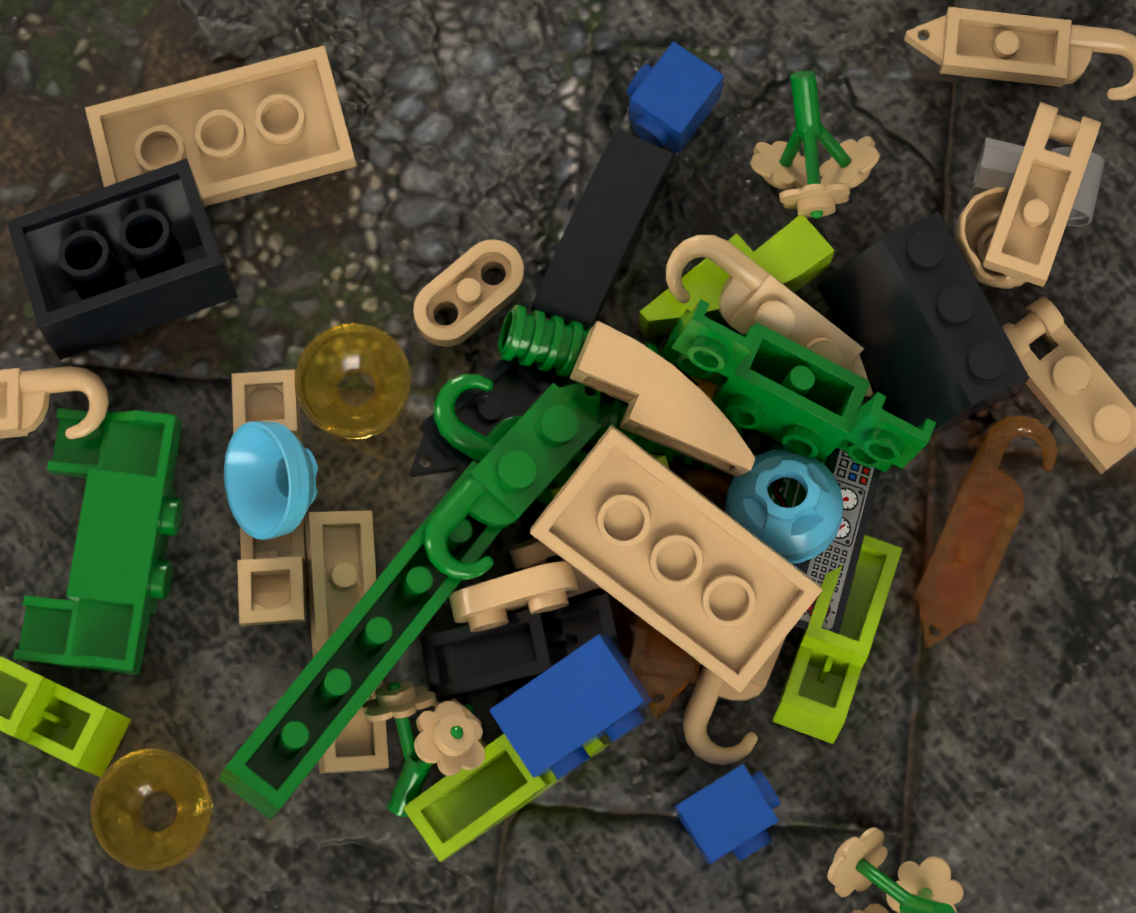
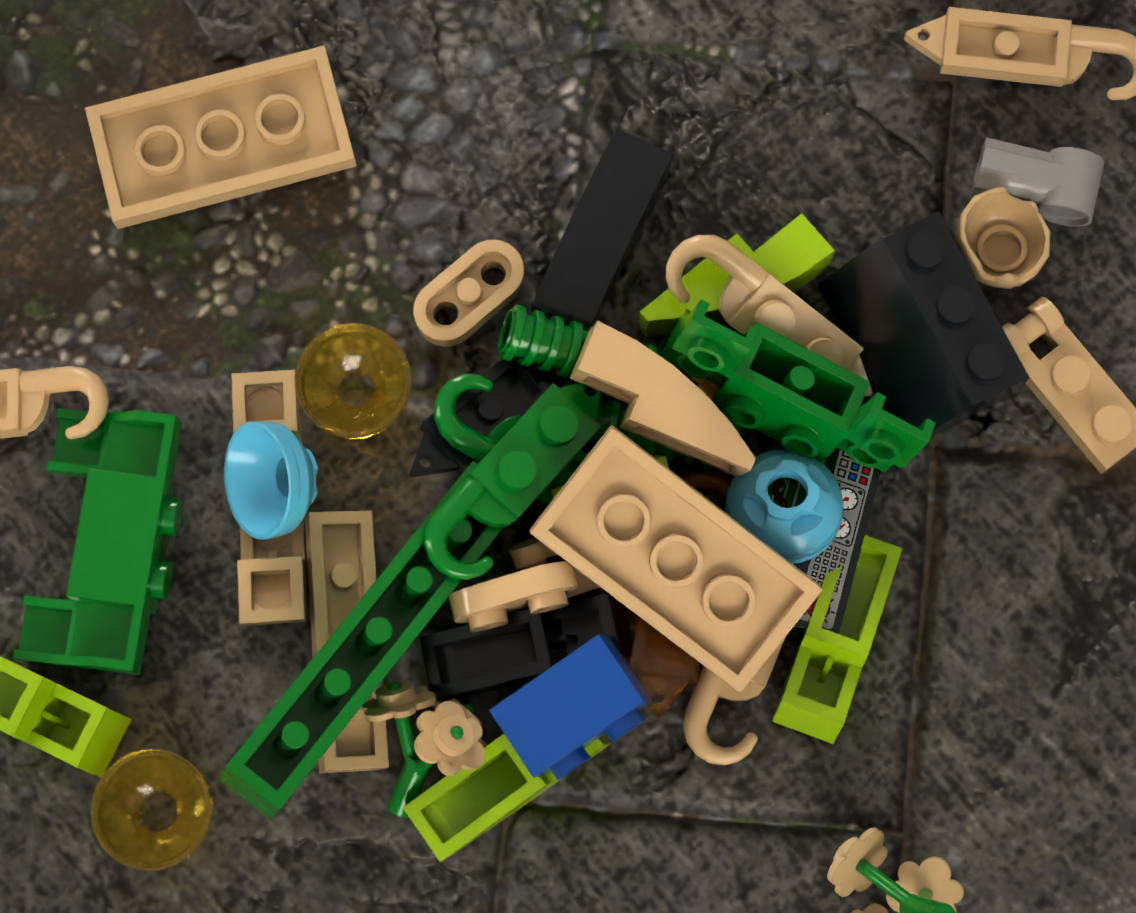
black slope [7,158,238,360] -> none
blue brick [626,41,724,154] -> none
blue brick [673,764,781,865] -> none
tan plant [750,71,880,219] -> none
clear orange plate [912,415,1058,649] -> none
tan plate [982,102,1101,287] -> none

